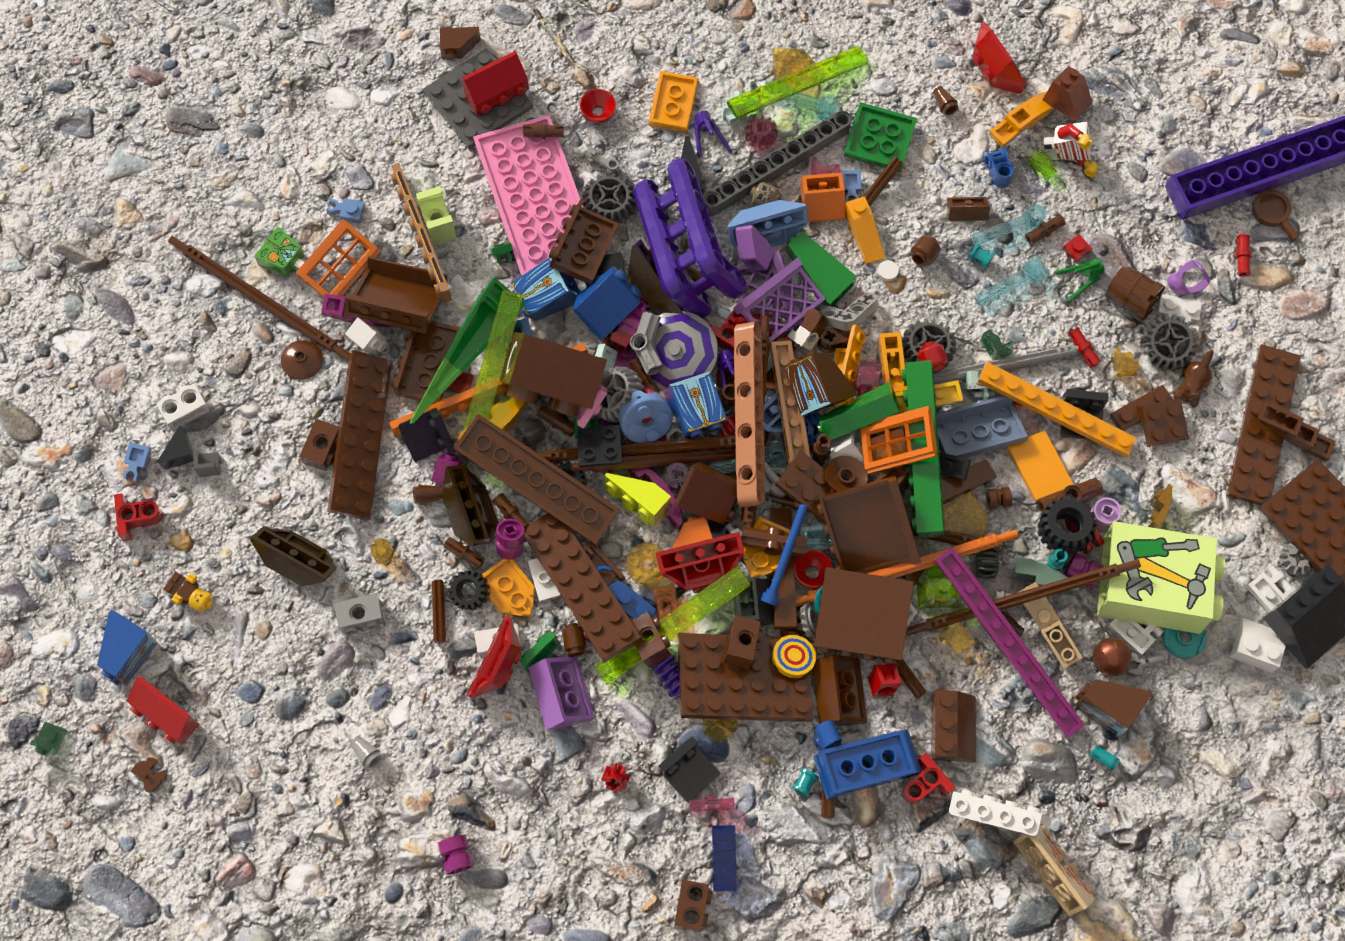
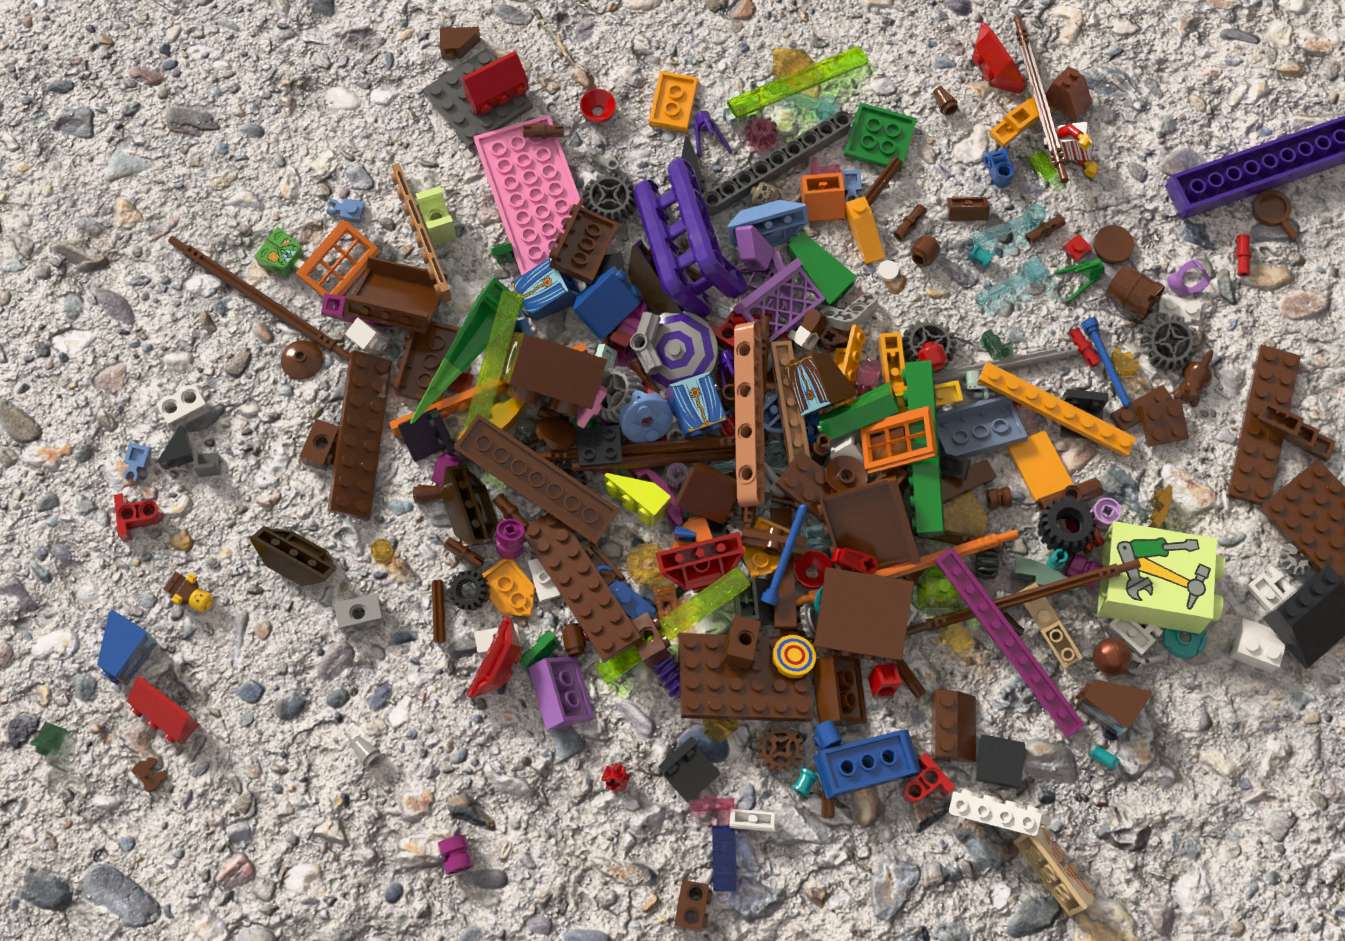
none -> reddish brown tile [536,417,577,451]
none -> blue slope [674,526,697,543]
none -> white slope [729,809,776,832]
none -> reddish brown gear [756,724,805,774]
none -> red piece [832,548,878,574]
none -> reddish brown pin [893,204,927,242]
none -> black slope [975,734,1025,789]
none -> axle [1014,15,1069,184]
none -> blue piece [1081,317,1131,408]
none -> reddish brown tile [1093,225,1134,264]

